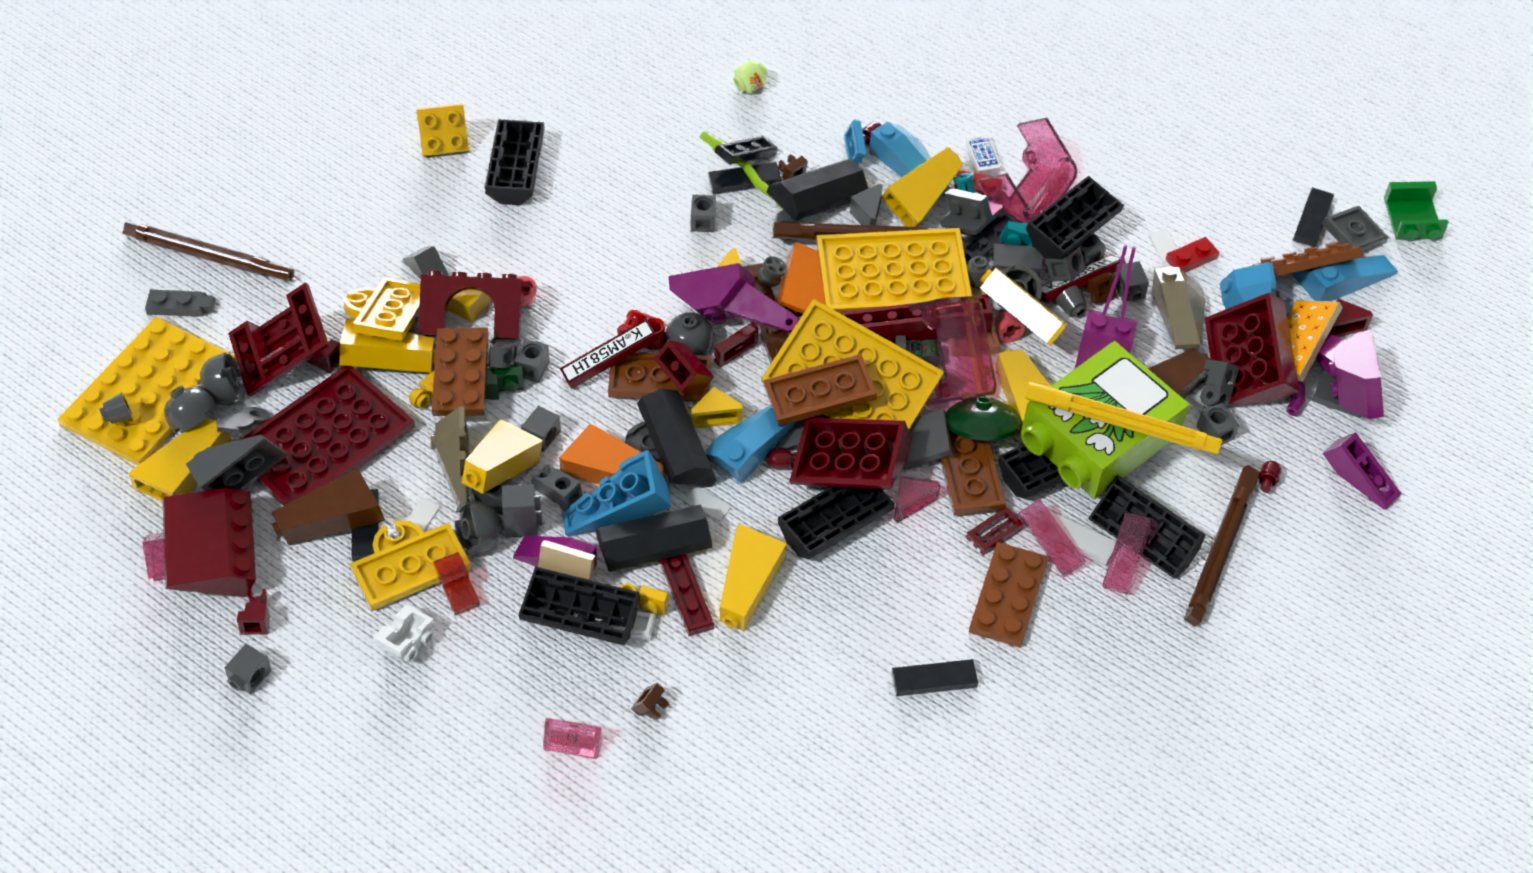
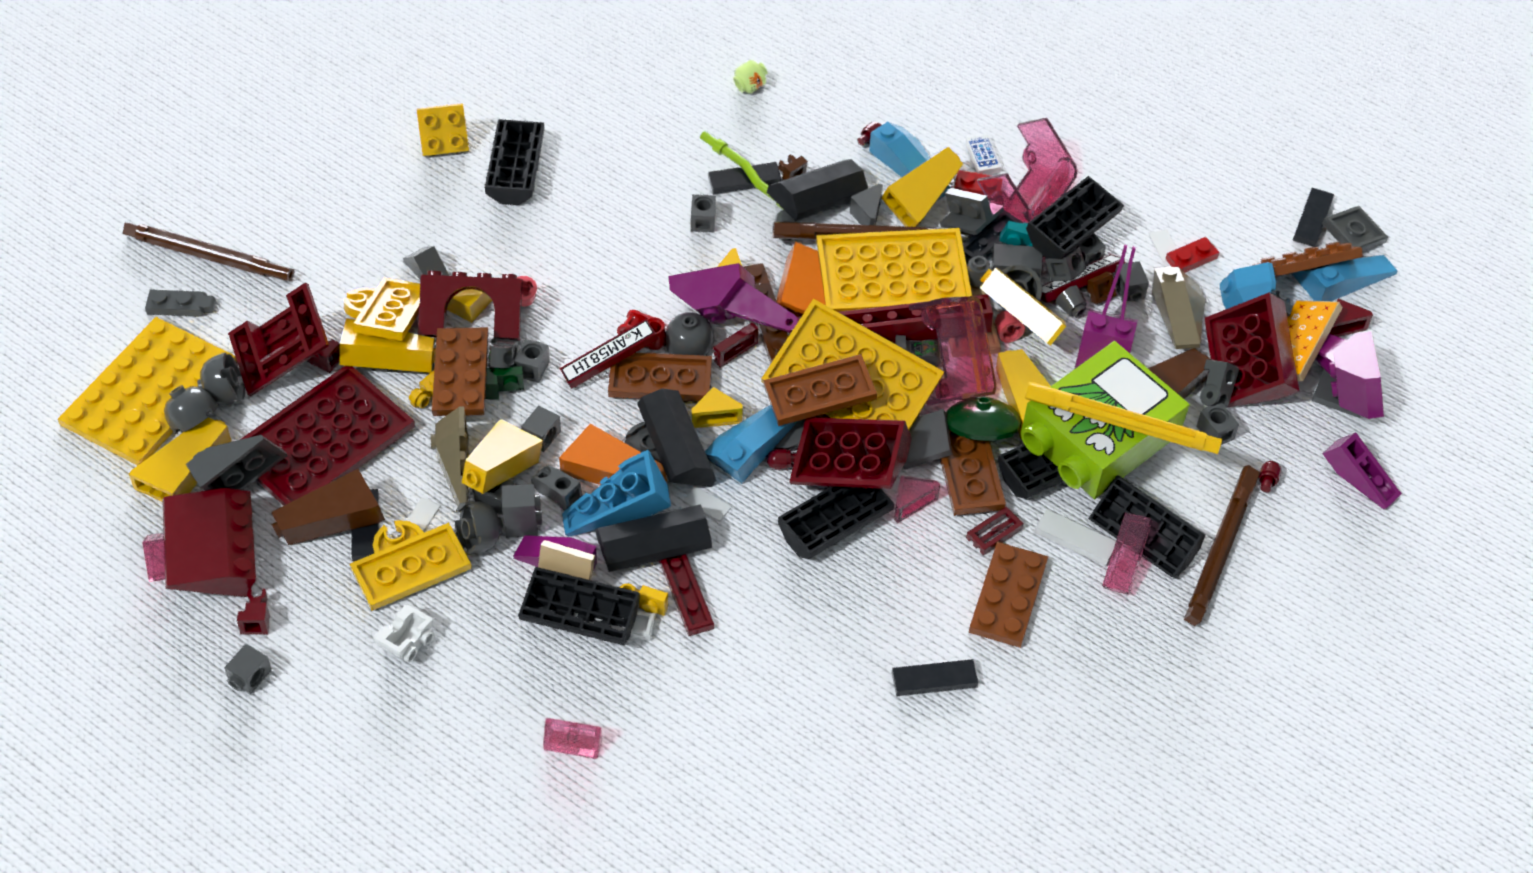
dark grey hat [99,392,133,424] -> none
dark grey brick [216,407,270,434] -> none
clear red slope [433,552,480,616] -> none
reddish brown tile [631,683,669,719] -> none
dark red brick [654,340,714,396] -> none
black tile [714,136,778,165] -> none
yellow slope [720,524,787,631] -> none
dark grey wheel [757,256,787,287] -> none
dark azure tile [844,120,867,165] -> none
teal bush [953,173,979,194] -> none
clear pink tile [1018,499,1086,578] -> none
magenta arm [1286,381,1306,416] -> none
green panel [1384,181,1449,240] -> none

